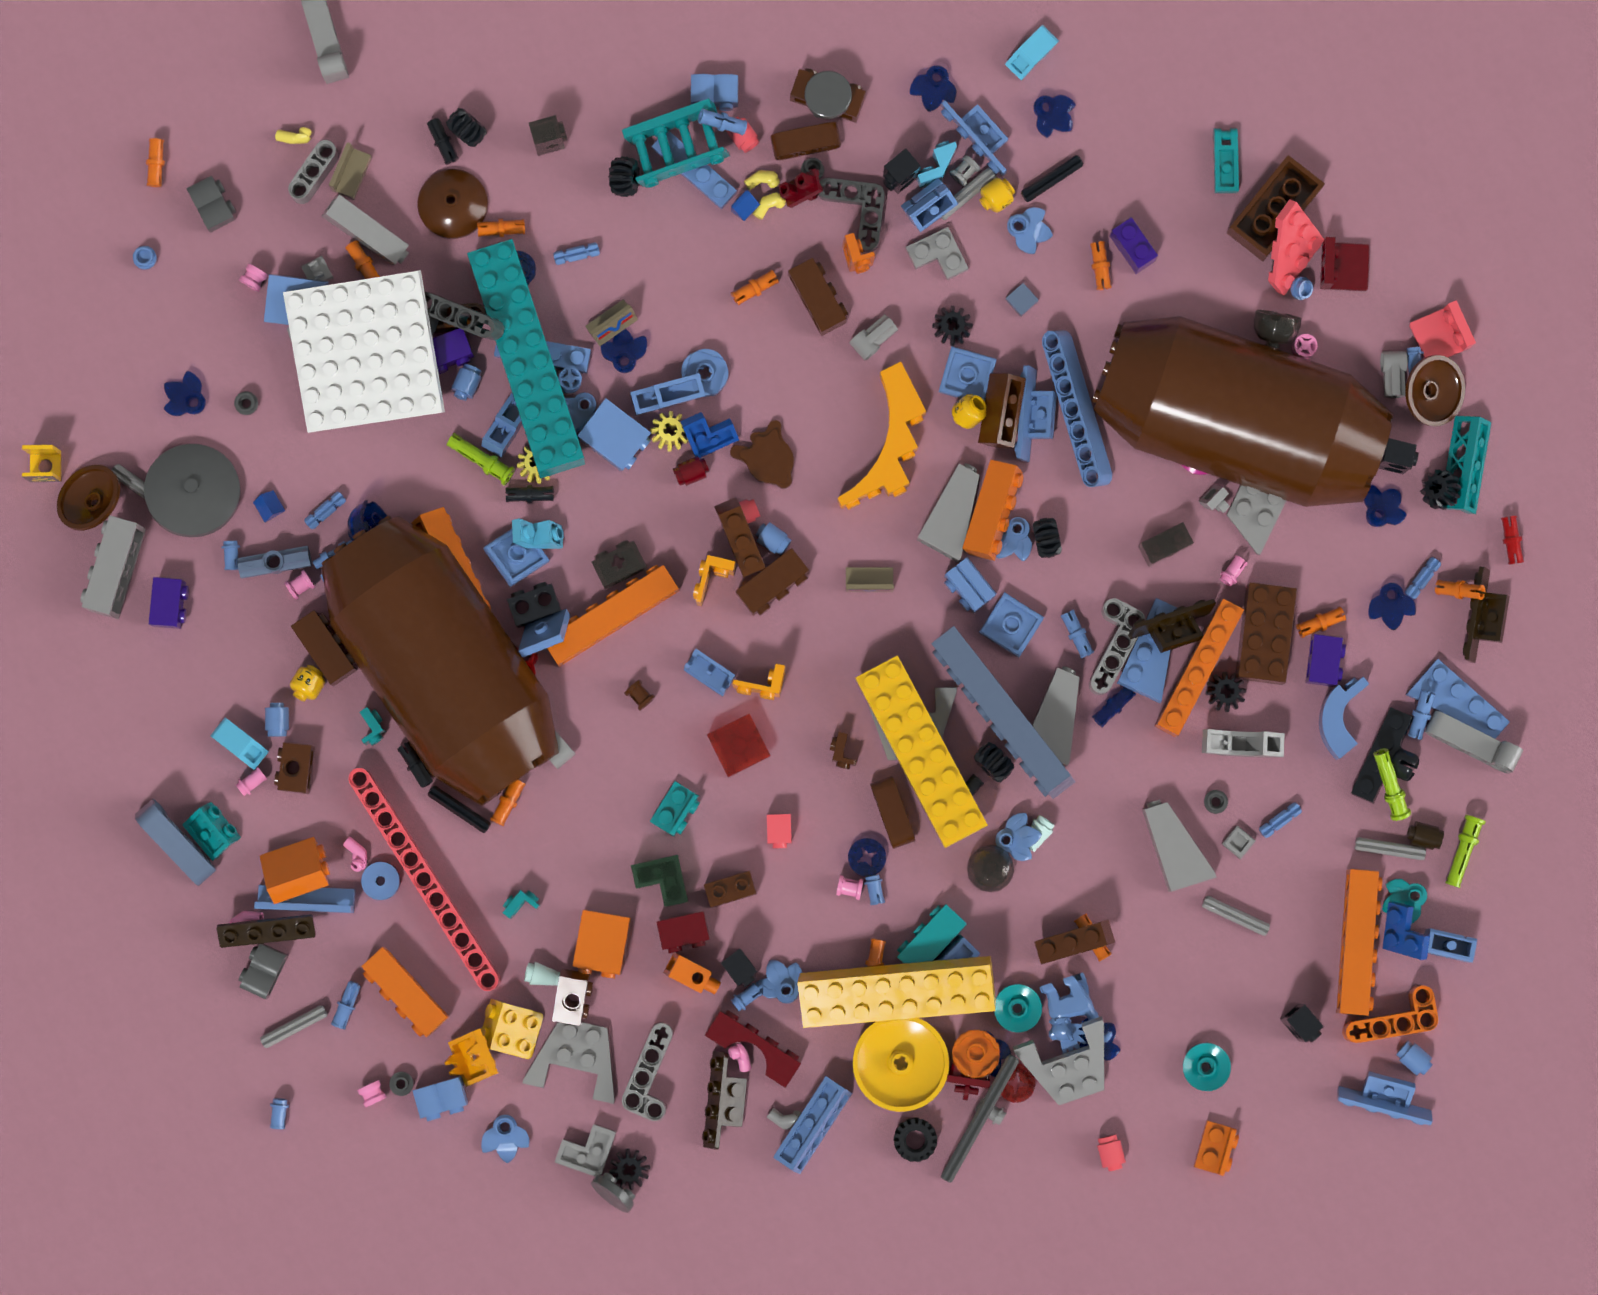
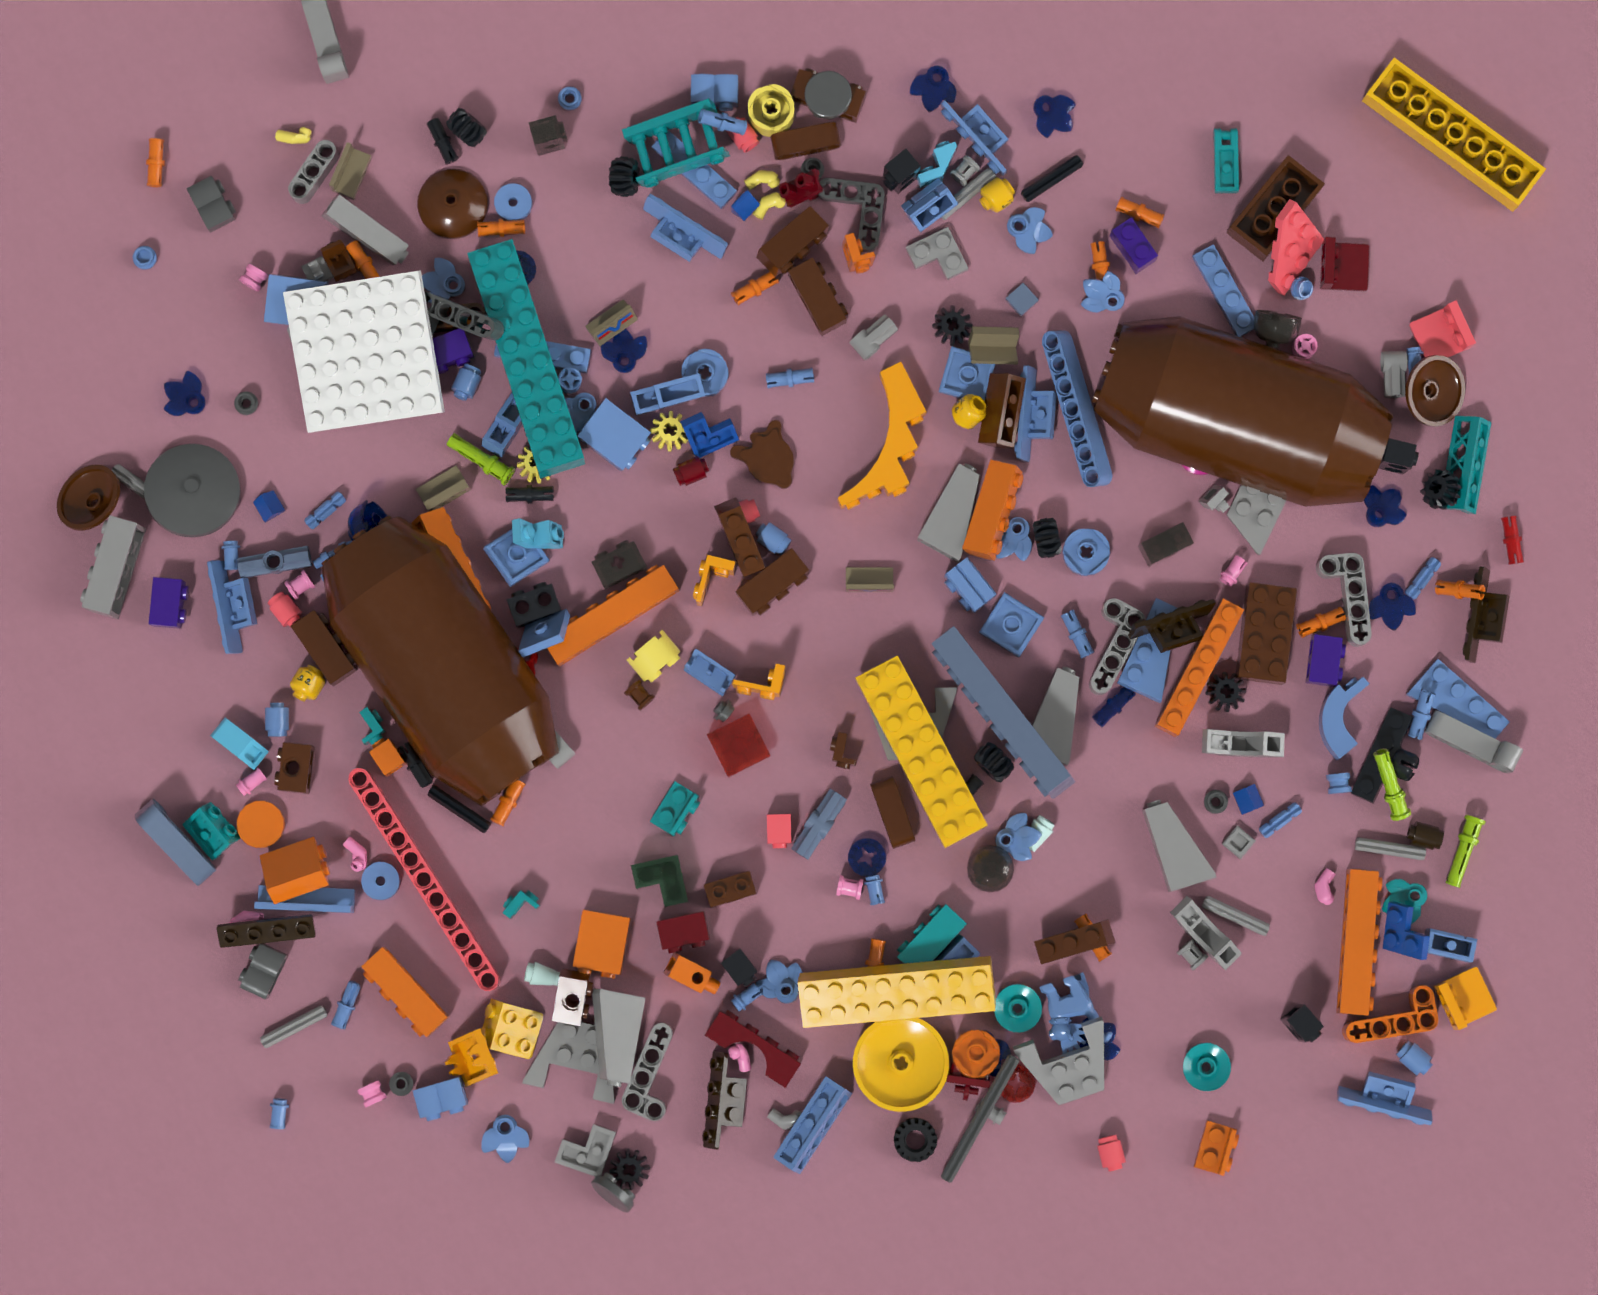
yellow piece [22,445,61,482] -> none
medium blue axle [553,242,600,265] -> none
medium azure slope [1005,25,1059,80] -> none
none -> medium blue bracket [207,560,257,654]
none -> orange tile [237,801,285,848]
none -> coral brick [268,592,302,628]
none -> reddish brown bracket [320,239,357,282]
none -> orange brick [369,738,406,777]
none -> dark tan panel [416,465,471,512]
none -> medium blue plate [422,258,465,303]
none -> medium blue piece [494,183,532,221]
none -> medium blue plate [558,87,582,110]
none -> light grey slope [592,989,645,1087]
none -> light yellow brick [626,629,681,682]
none -> medium blue bracket [643,194,728,262]
none -> dark grey plate [713,700,735,722]
none -> light yellow brick [748,84,795,137]
none -> reddish brown brick [756,206,829,277]
none -> medium blue pin [766,367,814,388]
none -> sand blue piece [791,789,847,860]
none -> dark tan panel [968,326,1019,365]
none -> medium blue plate [1062,529,1110,576]
none -> medium blue plate [1081,271,1125,312]
none -> orange pin [1116,197,1165,229]
none -> light grey arch [1170,896,1242,970]
none -> light grey bush [1177,939,1208,971]
none -> medium blue plate [1192,244,1259,337]
none -> blue slope [1233,784,1264,815]
none -> bright pink arm [1314,868,1336,905]
none -> light grey beam [1316,553,1372,647]
none -> medium blue wheel [1326,773,1352,794]
none -> yellow brick [1362,58,1546,212]
none -> light orange bracket [1433,967,1497,1030]

